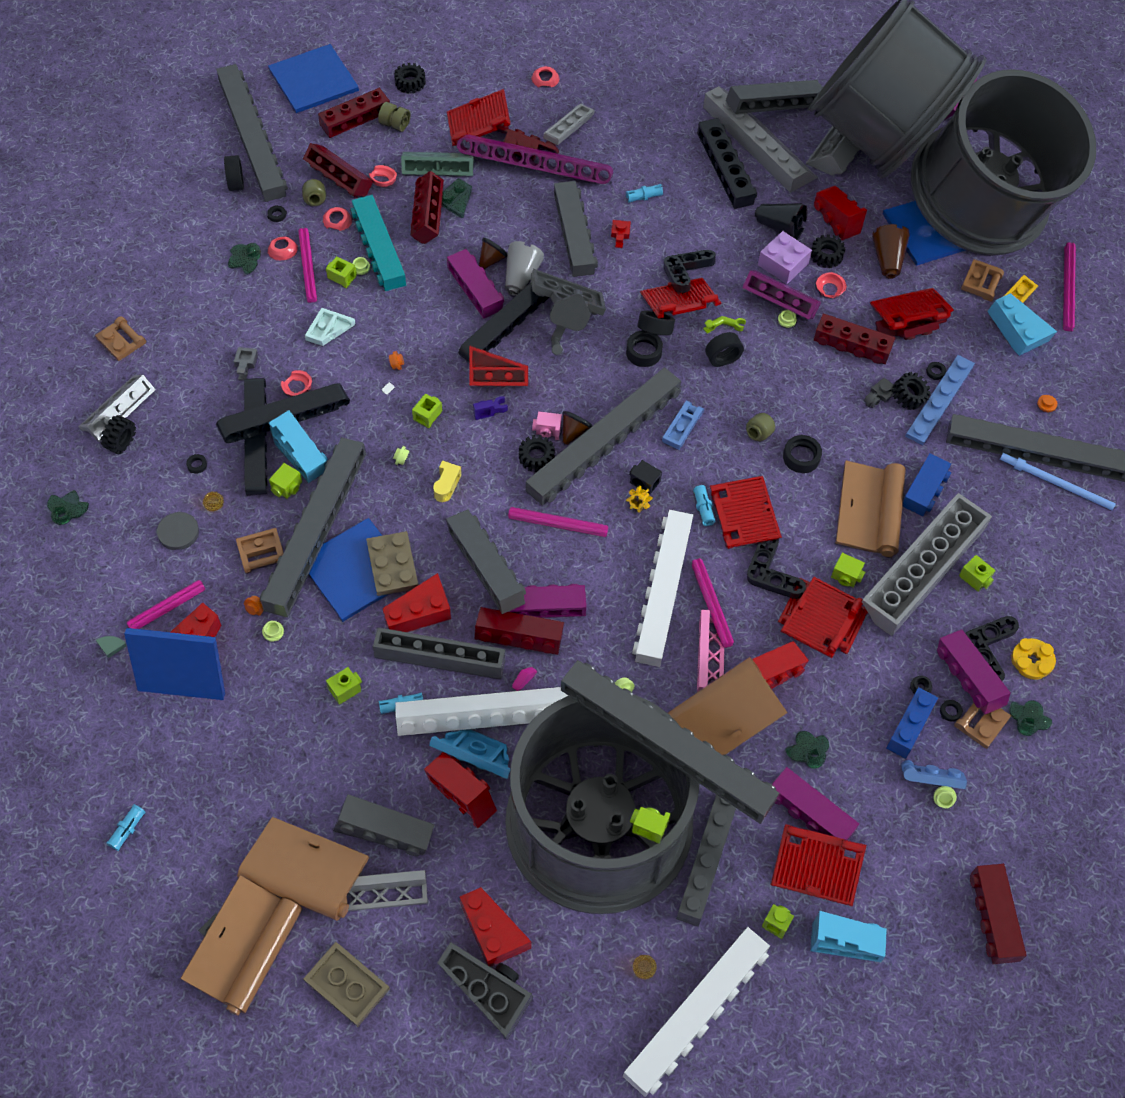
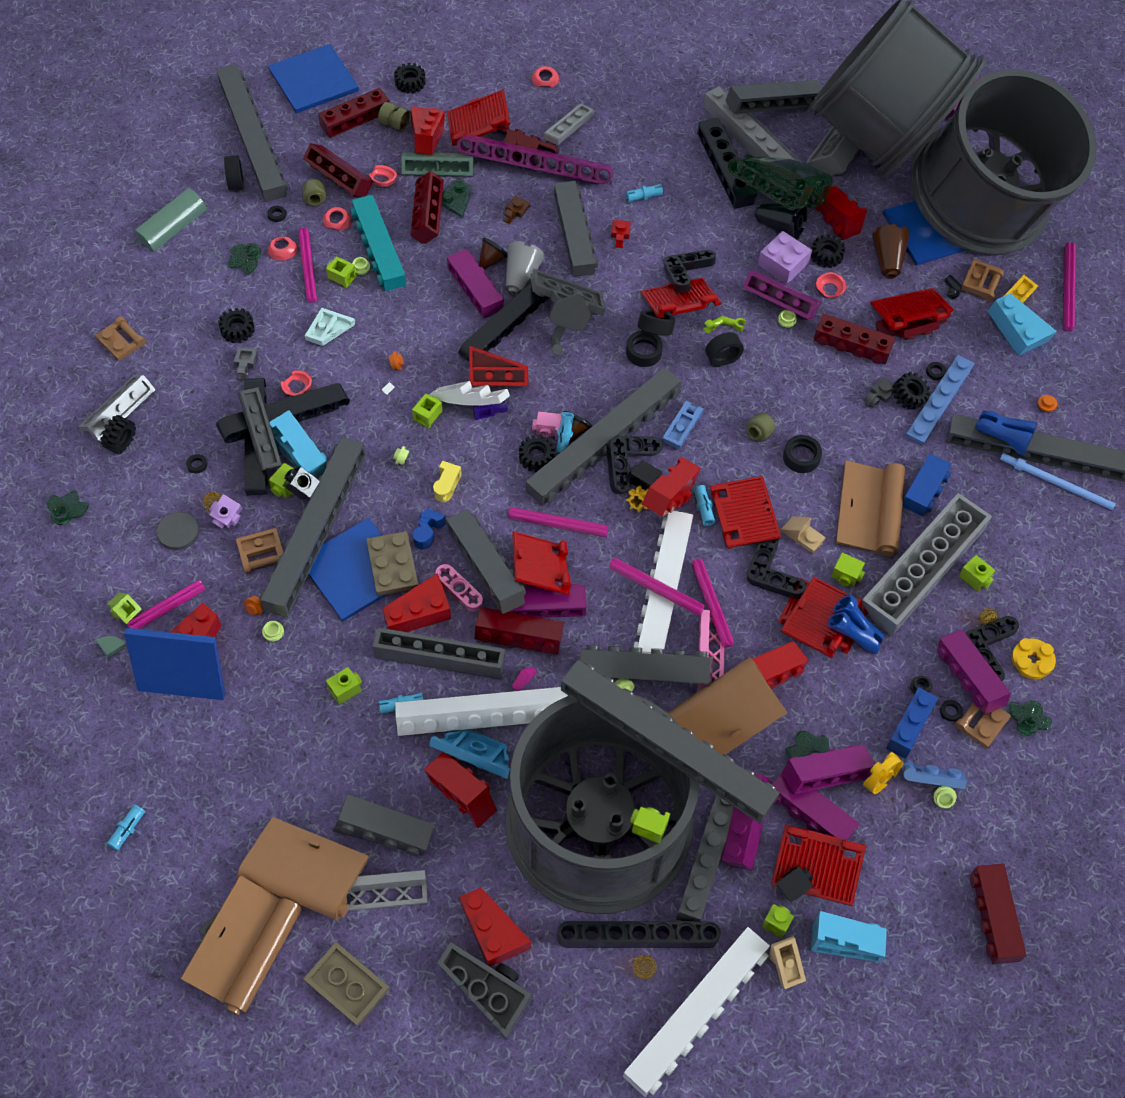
none -> lime brick [107,593,142,624]
none -> sand green brick [135,188,207,252]
none -> lavender brick [209,494,243,528]
none -> black tyre [218,308,255,343]
none -> dark grey tile [238,387,282,471]
none -> black brick [282,467,320,500]
none -> red wedge [410,106,445,155]
none -> blue leg [413,508,446,550]
none -> white slope [429,381,510,405]
none -> bright pink beam [436,564,483,612]
none -> reddish brown plate [504,196,530,224]
none -> red window [512,531,571,595]
none -> medium azure pin [556,412,574,453]
none -> black beam [557,921,721,948]
none -> dark grey brick [580,645,713,684]
none -> black beam [606,436,663,494]
none -> dark pink axle [609,558,705,616]
none -> red wedge [642,457,701,517]
none -> magenta brick [722,773,772,871]
none -> clear green panel [727,154,833,210]
none -> tan slope [769,936,806,989]
none -> black brick [776,865,814,902]
none -> tan slope [780,516,826,554]
none -> magenta brick [782,744,875,795]
none -> blue piece [827,594,884,654]
none -> yellow plate [863,752,903,794]
none -> black arm [945,275,962,299]
none -> blue piece [975,410,1038,455]
none -> clear yellow plate [978,608,999,625]

